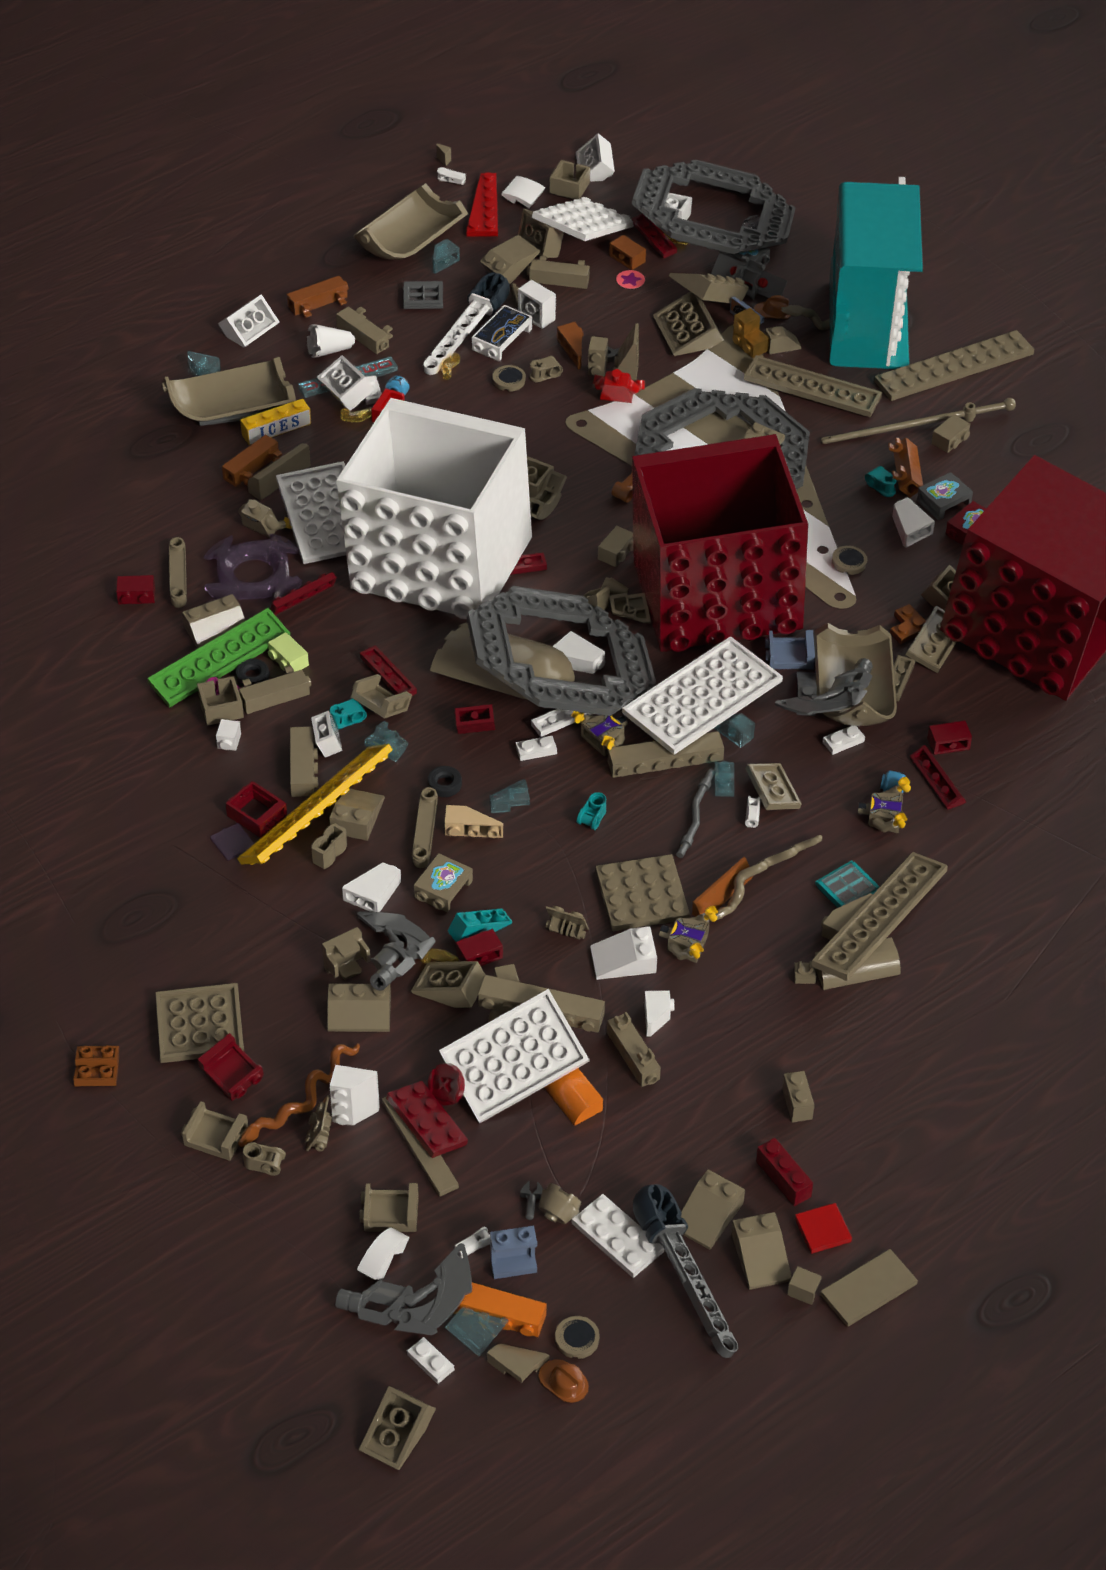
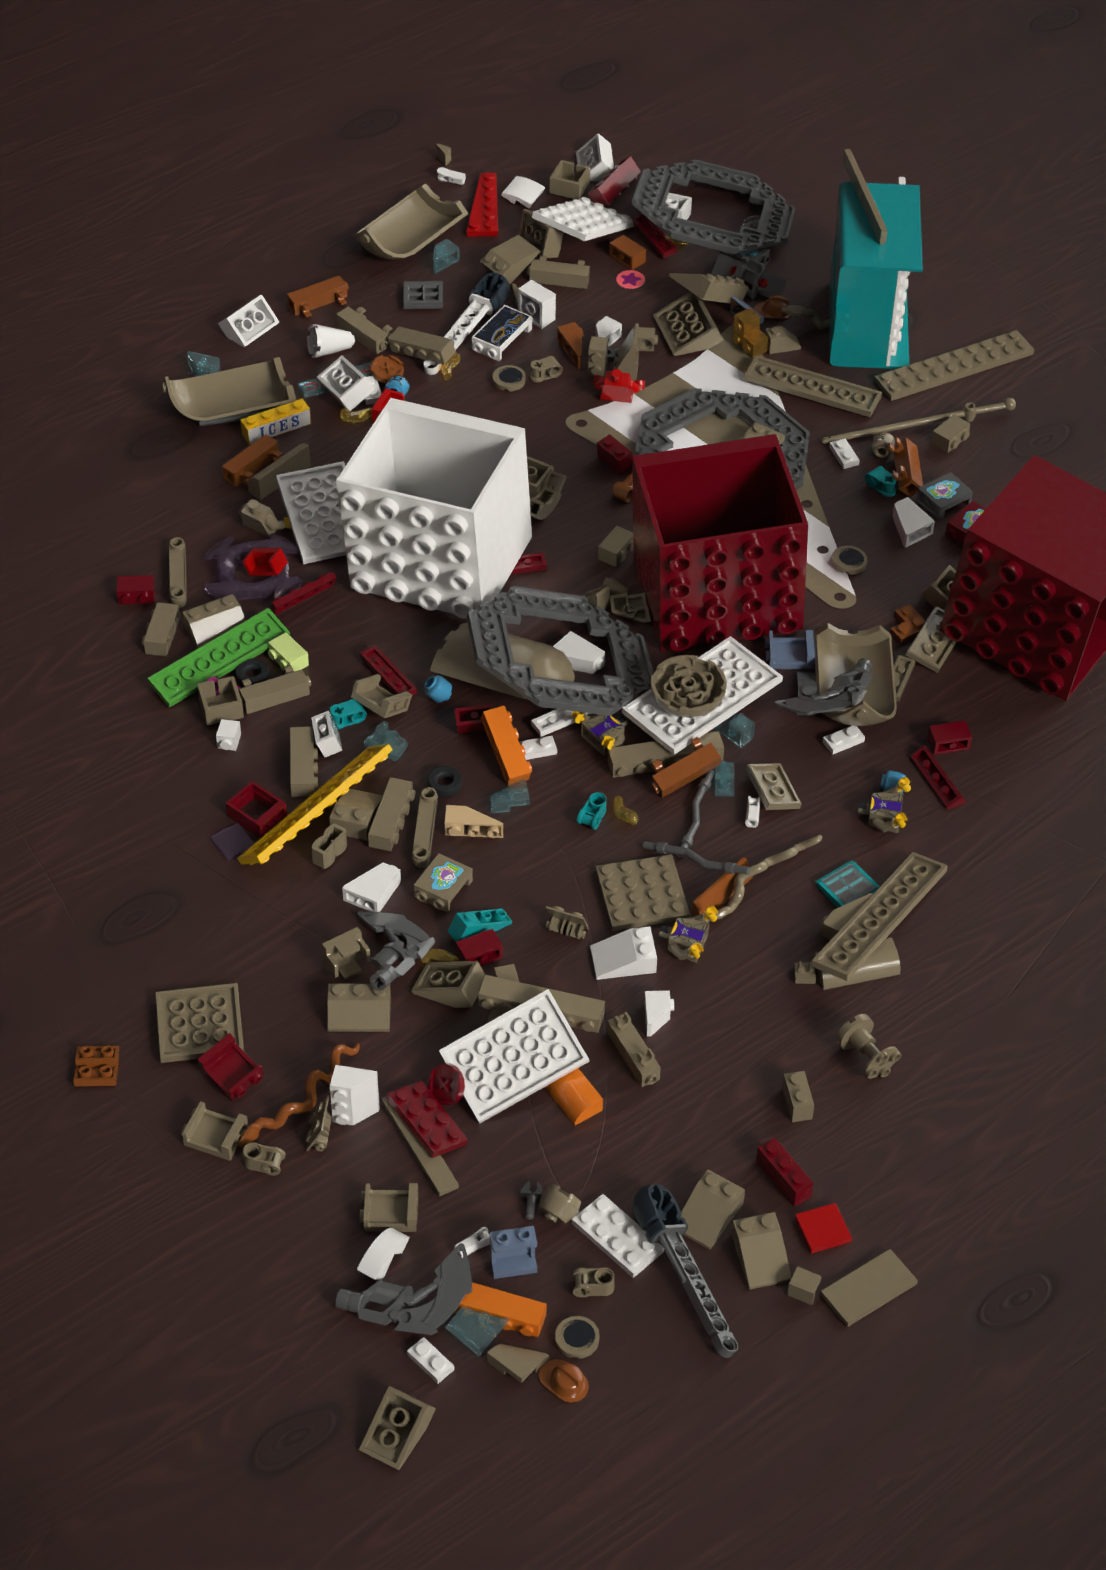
none -> dark tan brick [142,602,180,657]
none -> red panel [243,548,288,576]
none -> dark tan brick [368,777,415,851]
none -> dark orange tile [371,355,404,383]
none -> dark tan brick [388,327,456,364]
none -> dark azure head [424,675,452,703]
none -> orange brick [481,705,532,786]
none -> dark tan piece [572,1267,615,1297]
none -> dark red brick [588,156,641,208]
none -> white slope [595,316,622,347]
none -> dark red brick [597,434,633,475]
none -> clear yellow arm [613,796,638,825]
none -> dark tan brick [639,327,658,352]
none -> dark grey bar [643,841,750,875]
none -> dark tan brick [651,655,727,718]
none -> dark orange brick [651,737,721,798]
none -> white plate [829,439,860,469]
none -> dark tan piece [836,1014,902,1079]
none -> dark tan tile [843,149,888,244]
none -> dark tan head [871,432,895,458]

